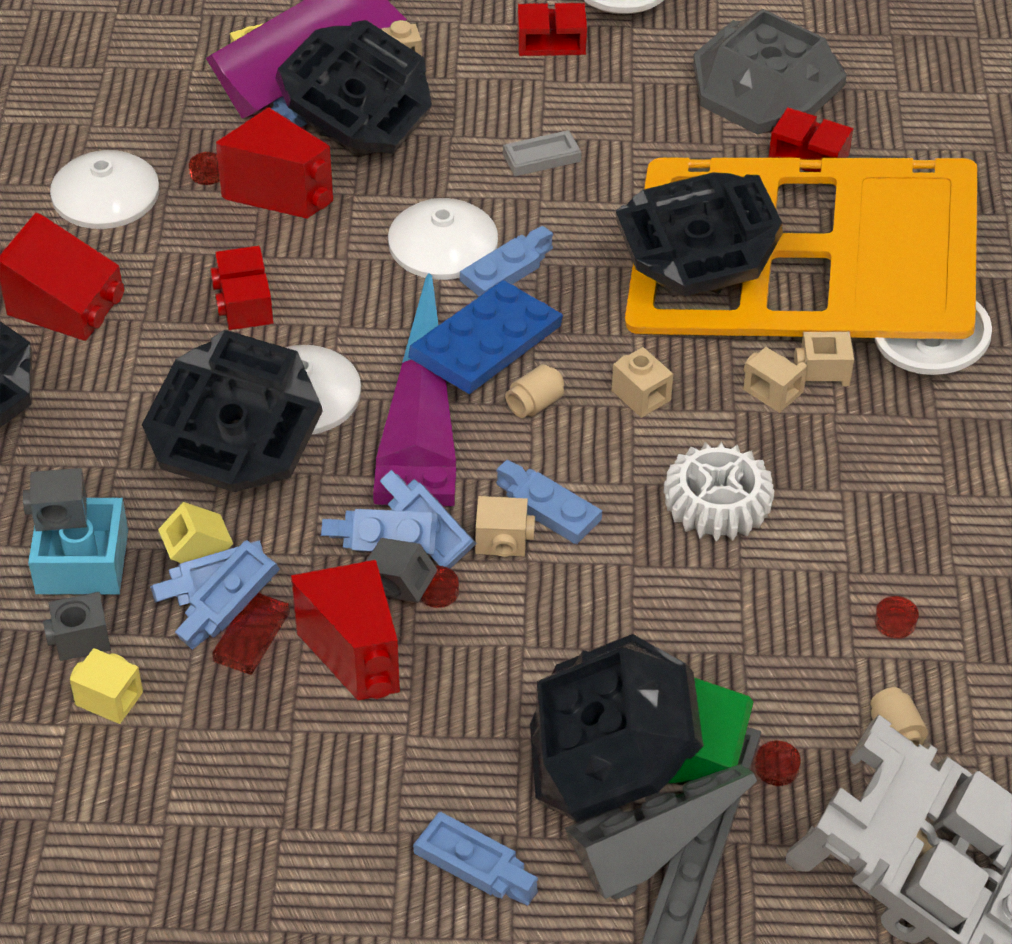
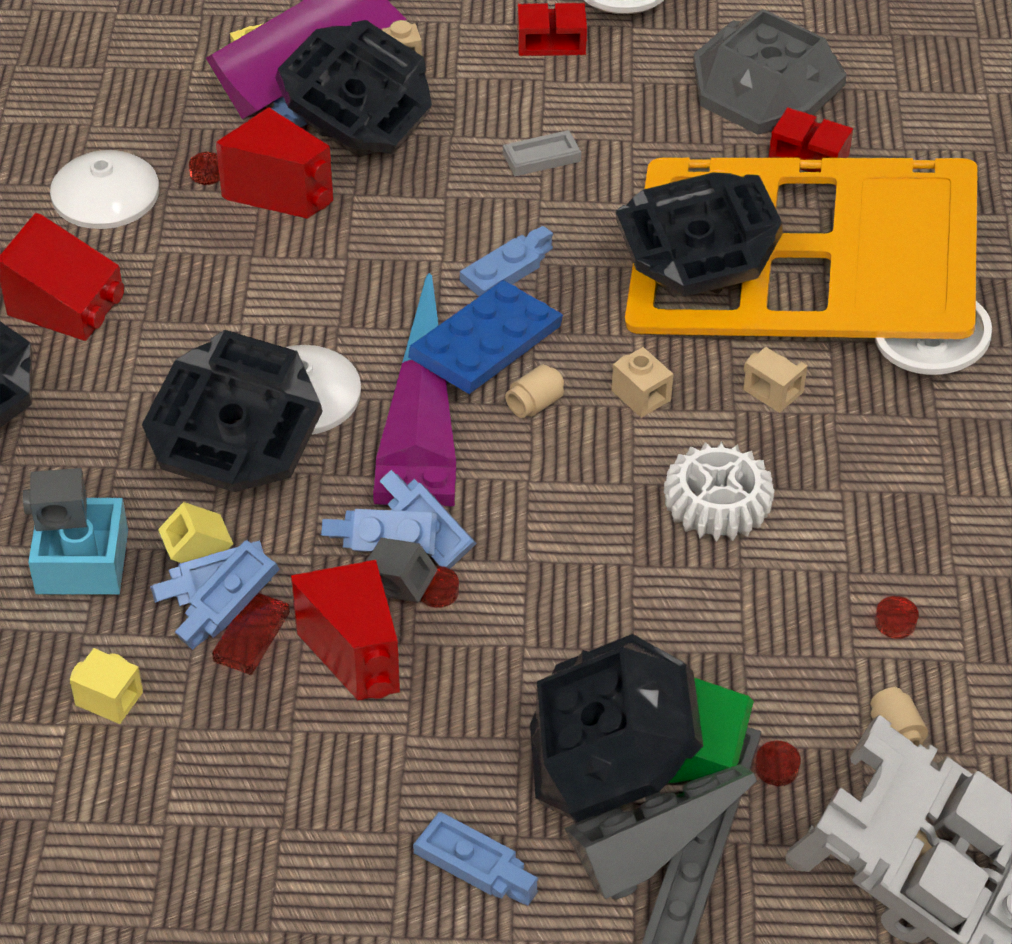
dark grey brick [43,592,111,661] -> none
red piece [210,245,274,330] -> none
white dish [388,198,498,280] -> none
tan brick [476,496,535,557] -> none
medium blue hinge [496,460,602,544] -> none
tan brick [794,332,854,386] -> none

